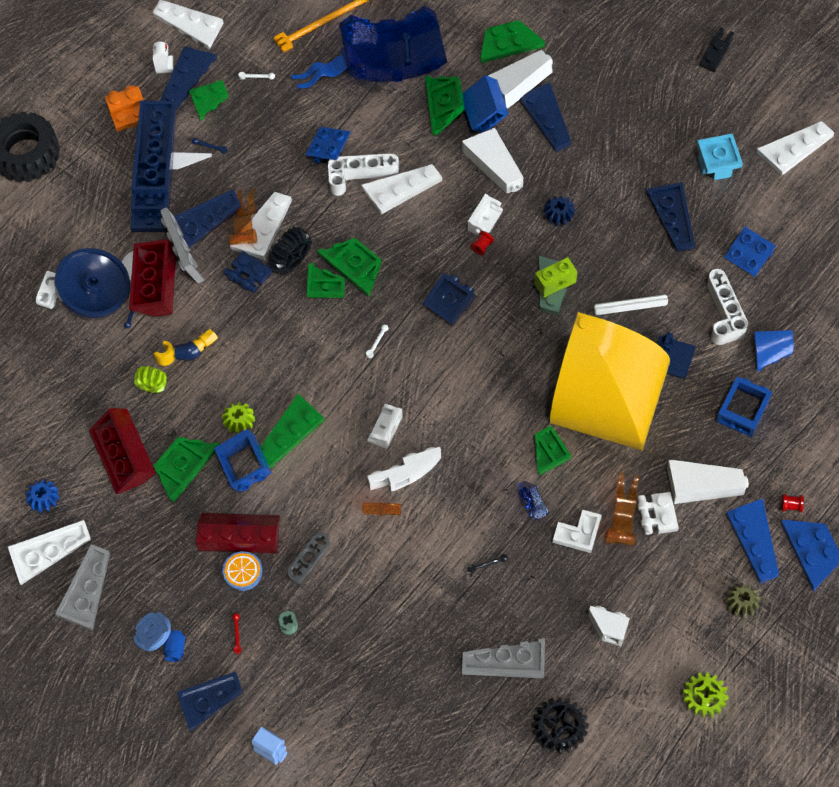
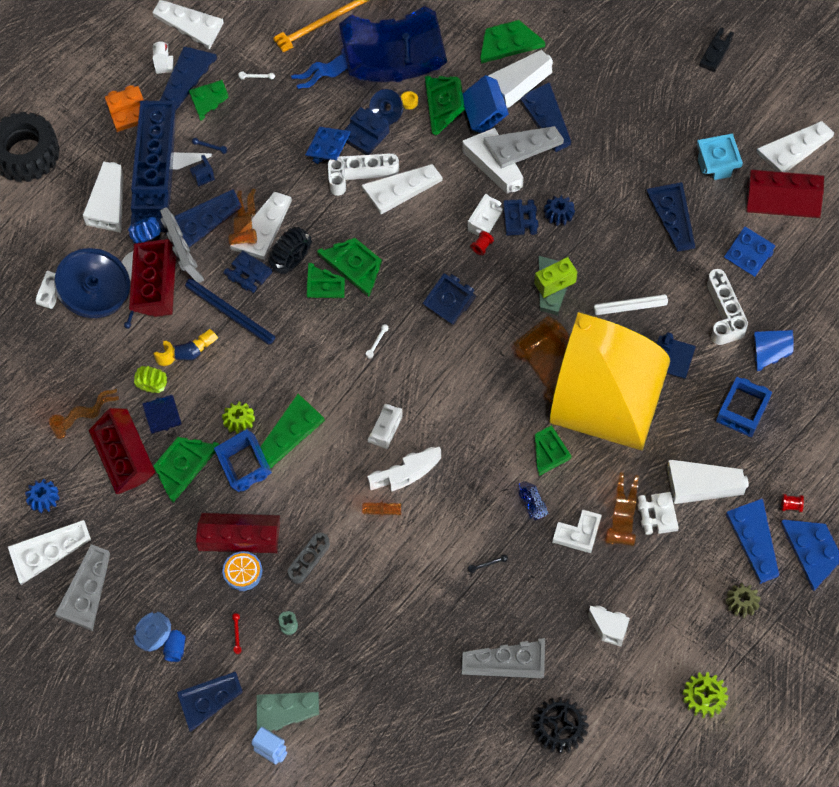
none -> clear orange flag [49,389,119,439]
none -> white slope [83,162,124,233]
none -> blue gear [128,217,161,243]
none -> clear blue piece [143,395,182,434]
none -> dark blue axle [185,279,275,344]
none -> dark blue panel [190,155,215,187]
none -> sand green wing [257,692,319,732]
none -> dark blue plate [344,107,390,155]
none -> dark blue dish [369,89,403,125]
none -> yellow tile [401,91,418,110]
none -> light grey wing [483,126,564,168]
none -> dark blue plate [503,199,539,236]
none -> clear orange windscreen [513,315,570,403]
none -> dark red slope [747,170,824,218]

